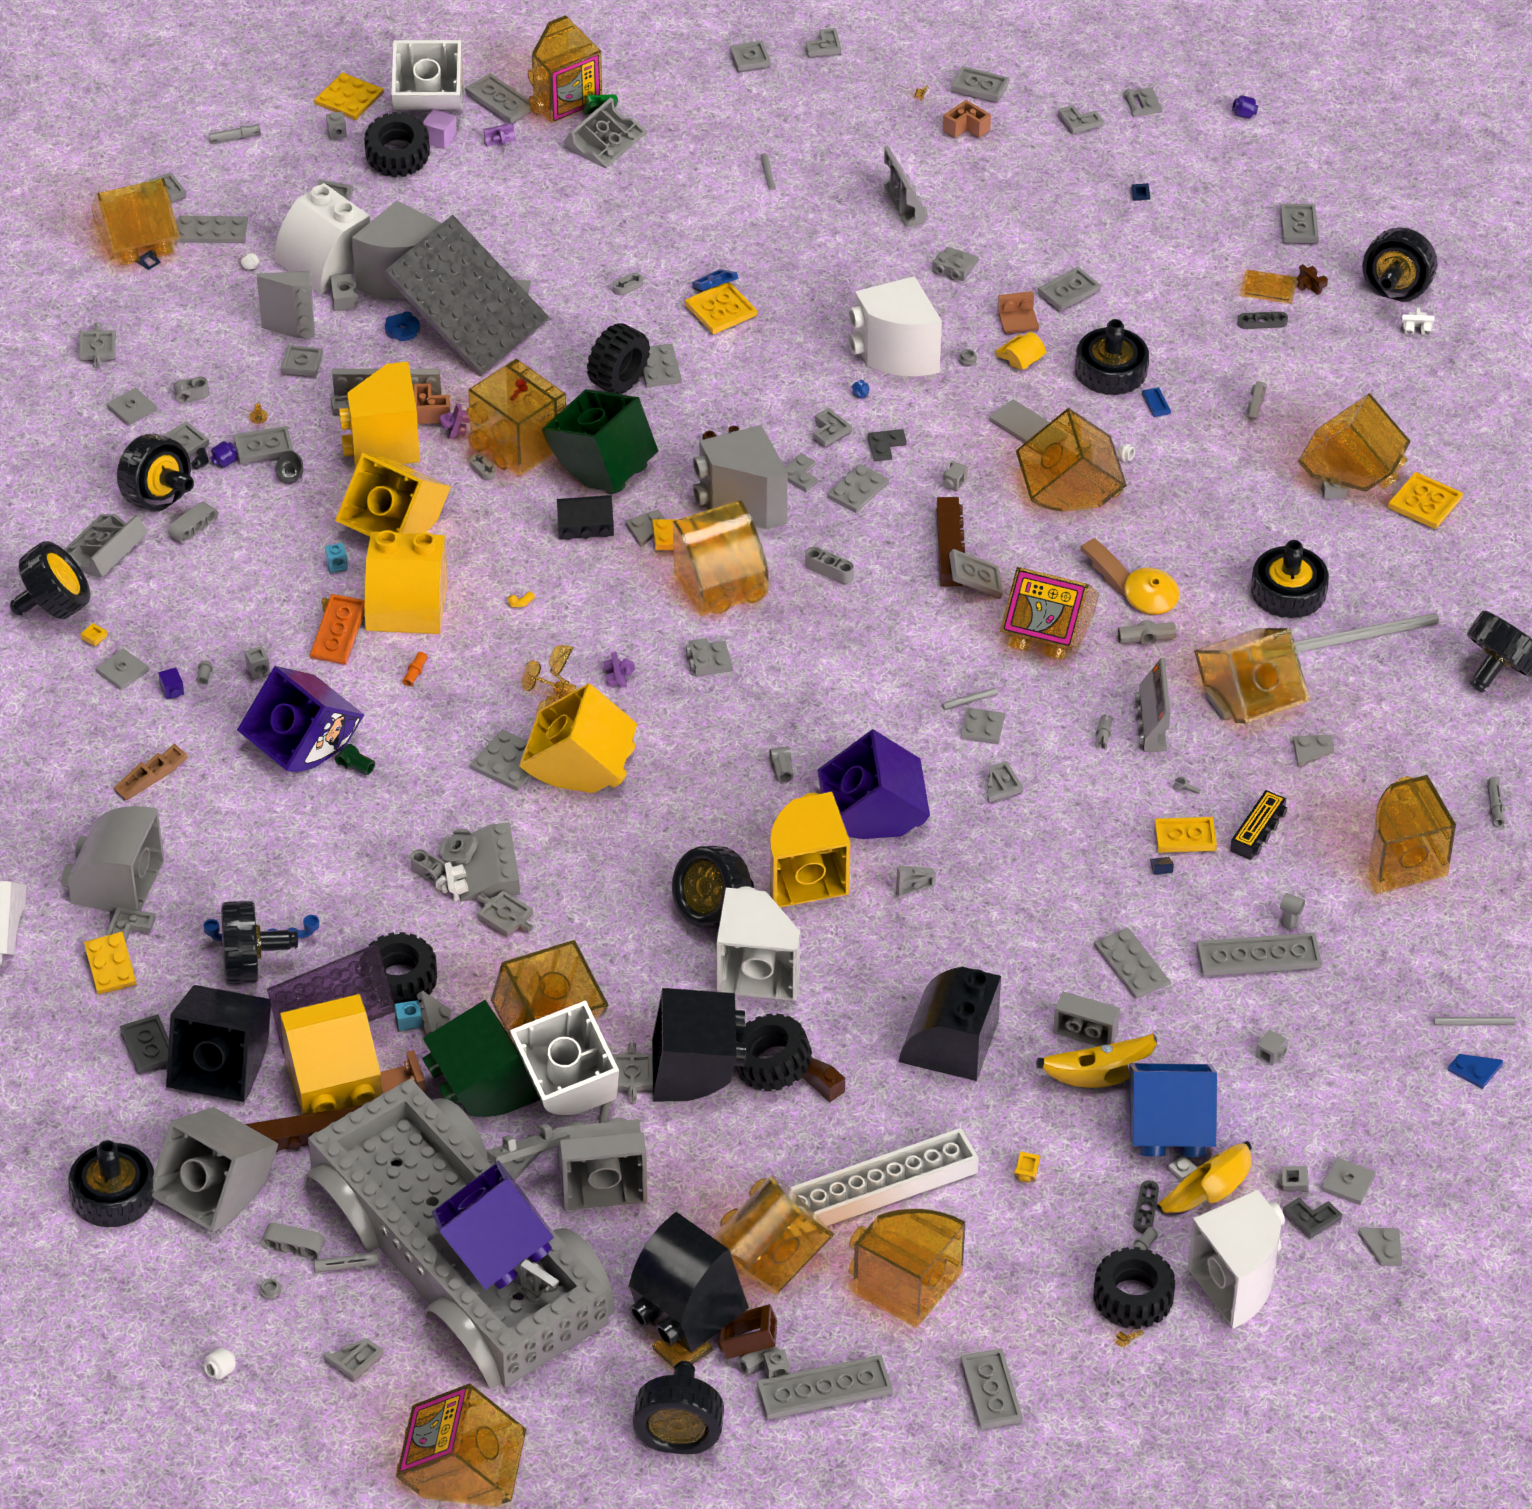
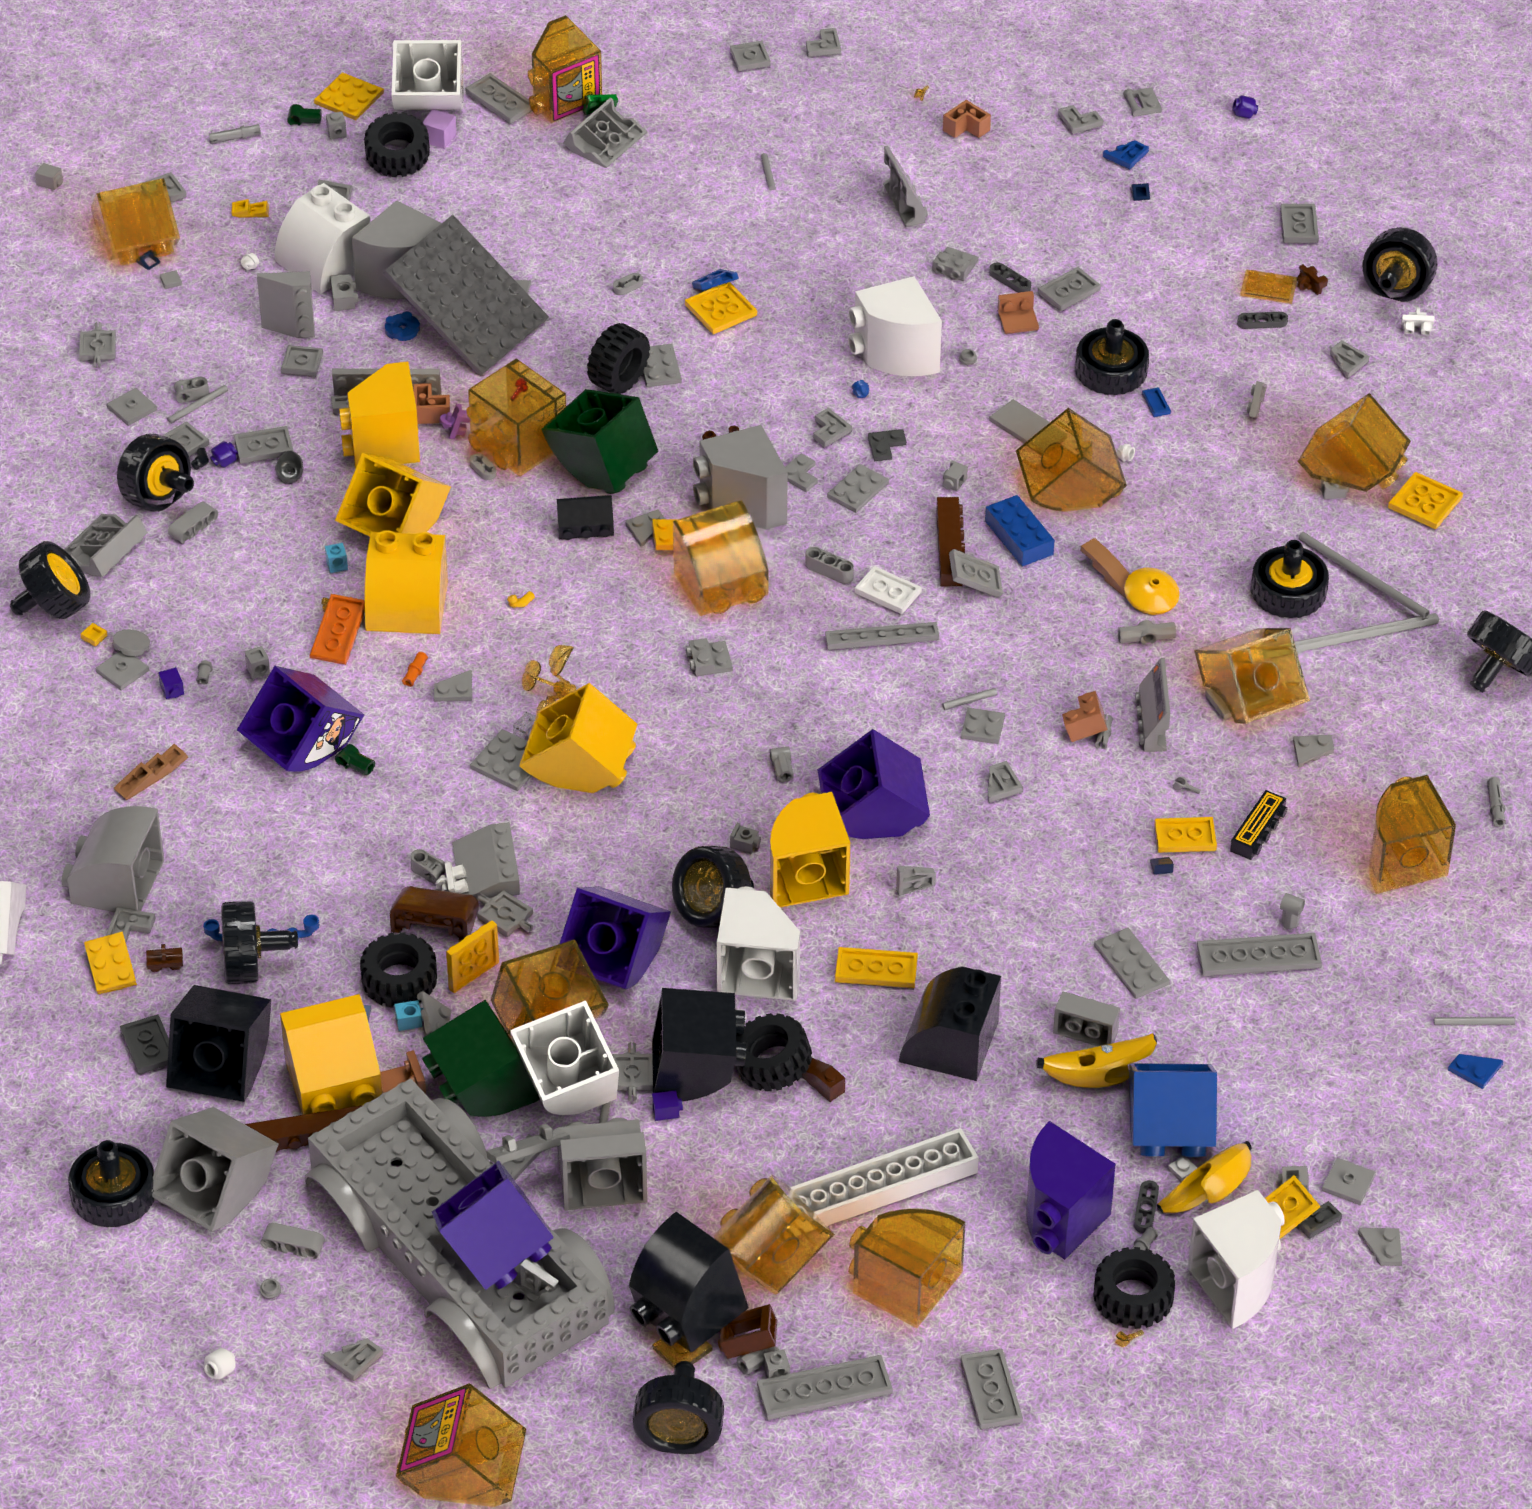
light grey plate [176,215,248,243] -> none
clear yellow plate [250,403,268,424] -> none
clear purple plate [267,944,397,1054] -> none
light grey pin [314,1252,379,1273] -> none
light grey plate [439,829,478,866] -> none
medium lavender hips [483,123,516,146] -> none
medium lavender hips [603,651,635,688] -> none
light grey plate [951,66,1009,102] -> none
yellow brick [995,332,1047,370] -> none
slope [1000,567,1099,660] -> none
yellow bracket [1014,1151,1041,1183] -> none
light grey brick [1255,1030,1287,1065] -> none
none -> light grey brick [35,163,63,190]
none -> light grey tile [112,629,150,656]
none -> reddish brown hips [146,944,183,972]
none -> light grey tile [160,270,182,289]
none -> light grey bar [167,385,228,424]
none -> yellow slope [231,199,269,218]
none -> dark green piece [287,104,322,126]
none -> reddish brown windscreen [390,886,479,942]
none -> light grey wing [434,670,472,702]
none -> yellow plate [446,920,499,993]
none -> clear brick [513,712,536,741]
none -> dark purple brick [553,886,671,989]
none -> dark purple brick [652,1090,683,1121]
none -> light grey brick [730,822,761,854]
none -> light grey plate [825,622,939,650]
none -> yellow plate [835,947,918,988]
none -> white plate [855,566,922,614]
none -> blue brick [985,495,1055,567]
none -> dark grey beam [989,262,1031,293]
none -> dark purple brick [1026,1121,1116,1260]
none -> nougat brick [1062,691,1108,742]
none -> blue wing [1103,140,1149,169]
none -> yellow plate [1265,1175,1320,1239]
none -> light grey piece [1299,532,1430,619]
none -> light grey wing [1330,340,1370,378]

